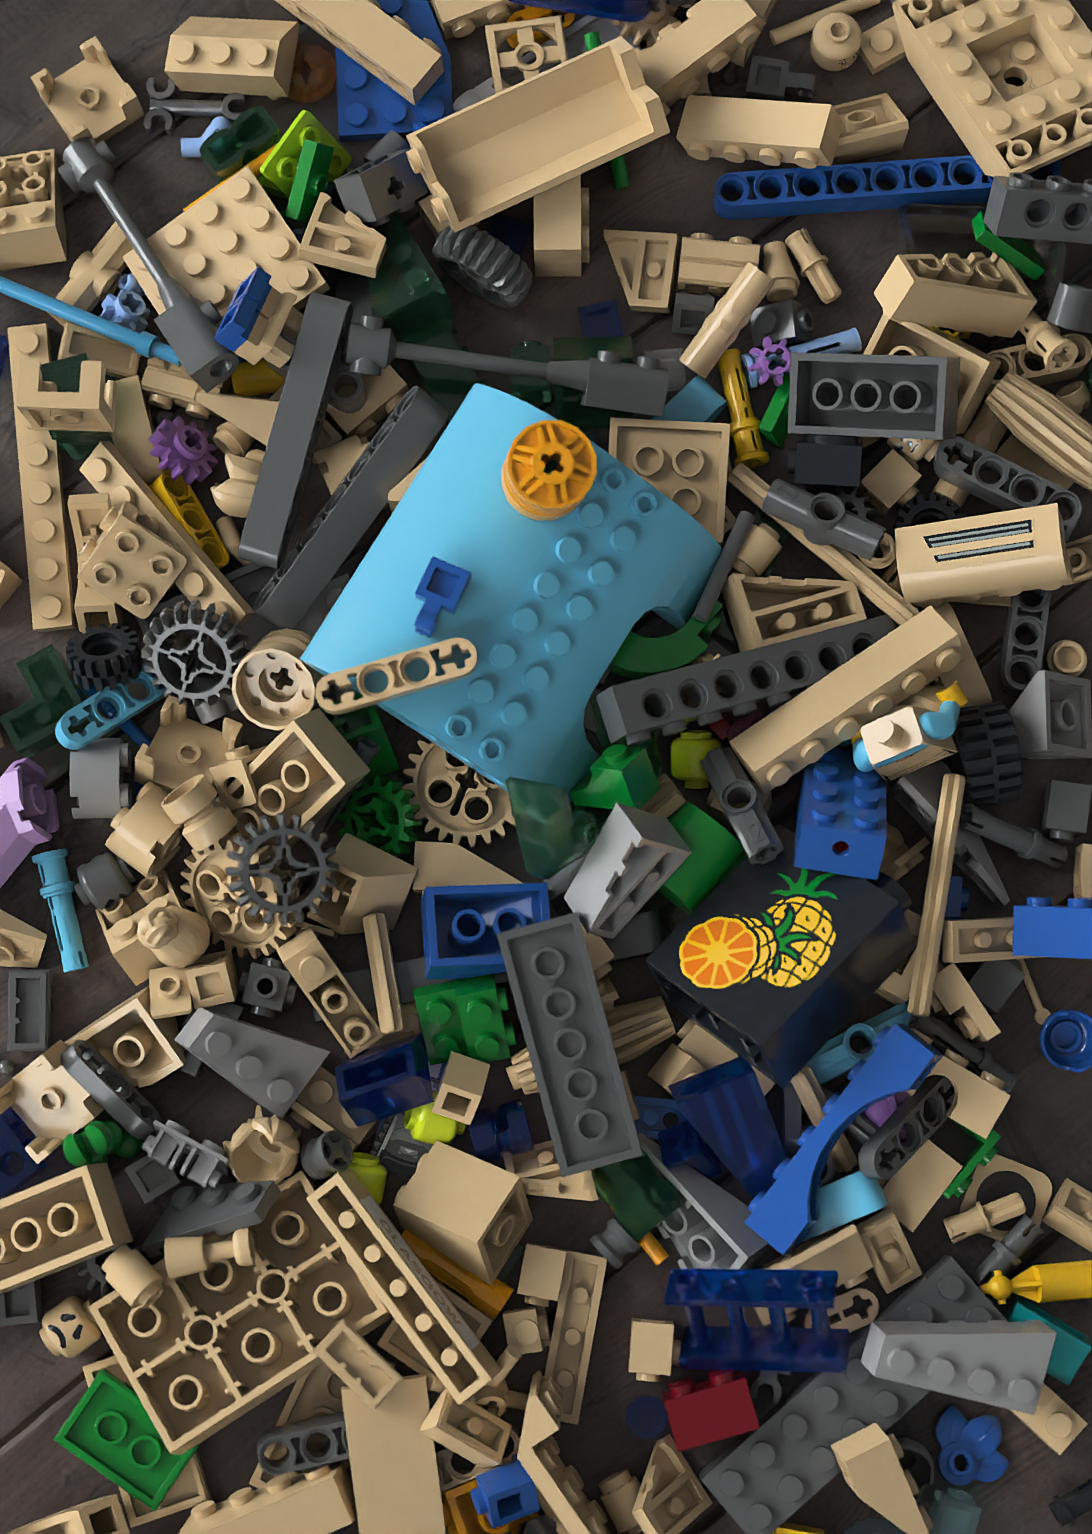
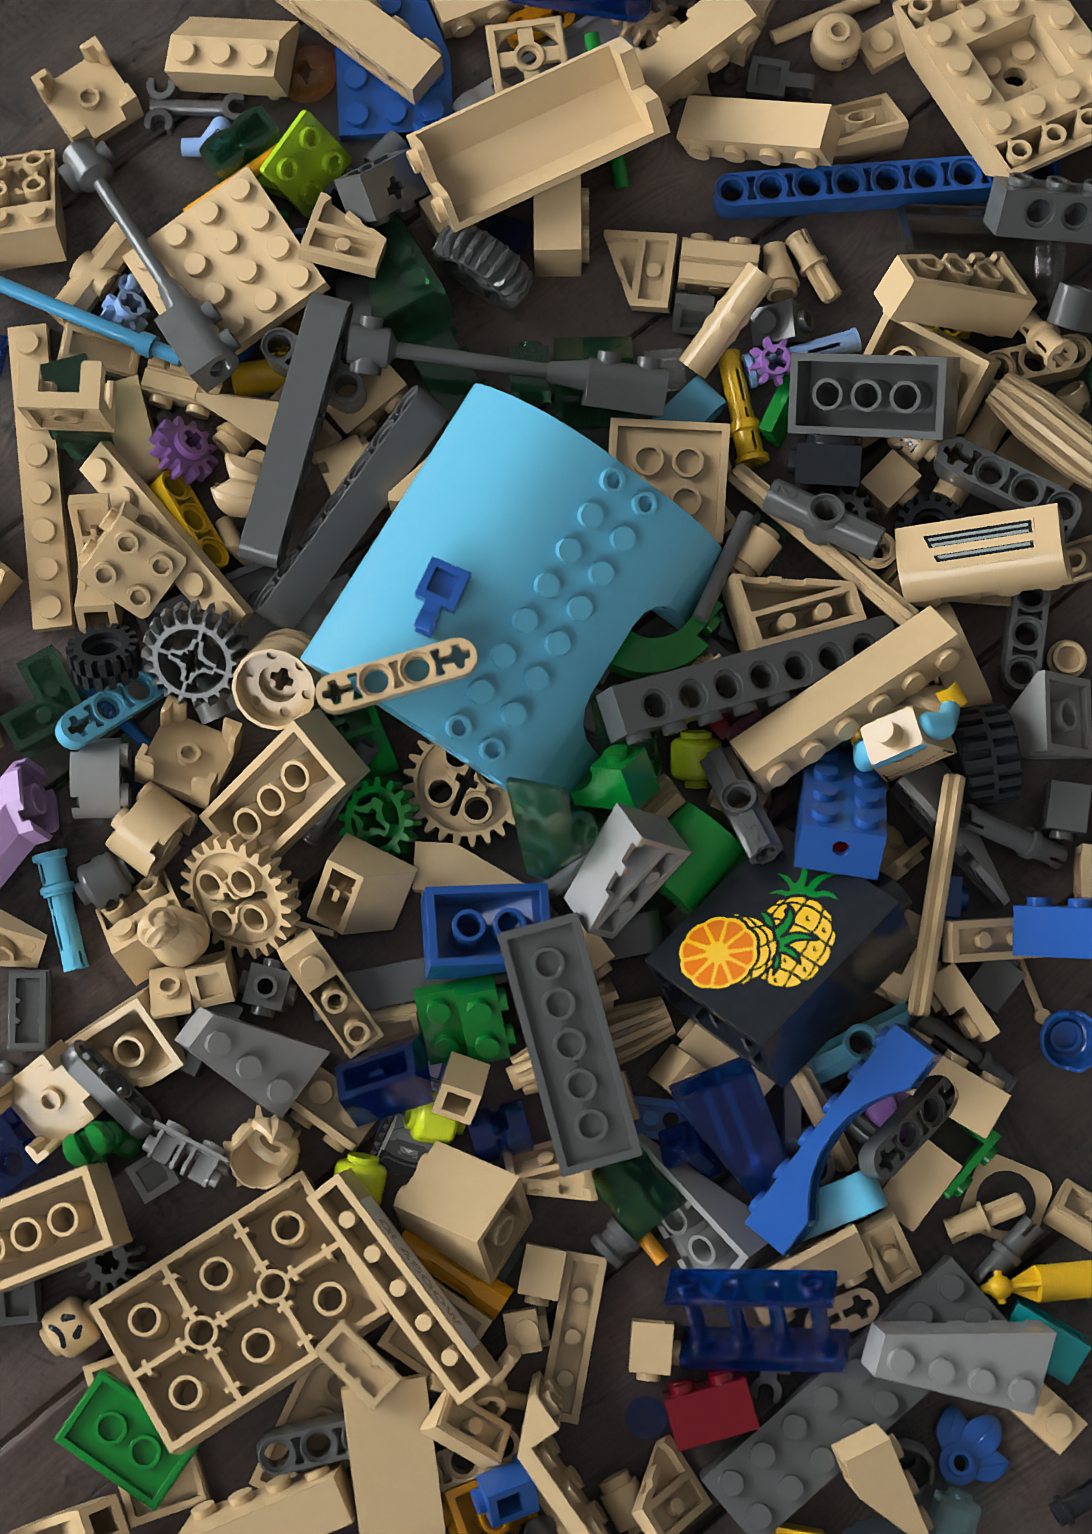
tan brick [102,1245,164,1308] -> none
dark grey wing [141,1180,281,1259] -> none
tan wheel [161,774,238,851] -> none
tan piece [164,1227,255,1280] -> none
tan bracket [209,745,267,810] -> none
hips [214,266,304,368] -> none
dark grey gear [225,812,339,926] -> none
green plate [285,139,334,223] -> none
dark grey wheel [300,1130,353,1180] -> none
tan axle [362,913,404,1034] -> none
light orange wheel [501,420,597,521] -> none
clear blue tile [578,299,624,348] -> none
green tile [971,211,1045,280] -> none

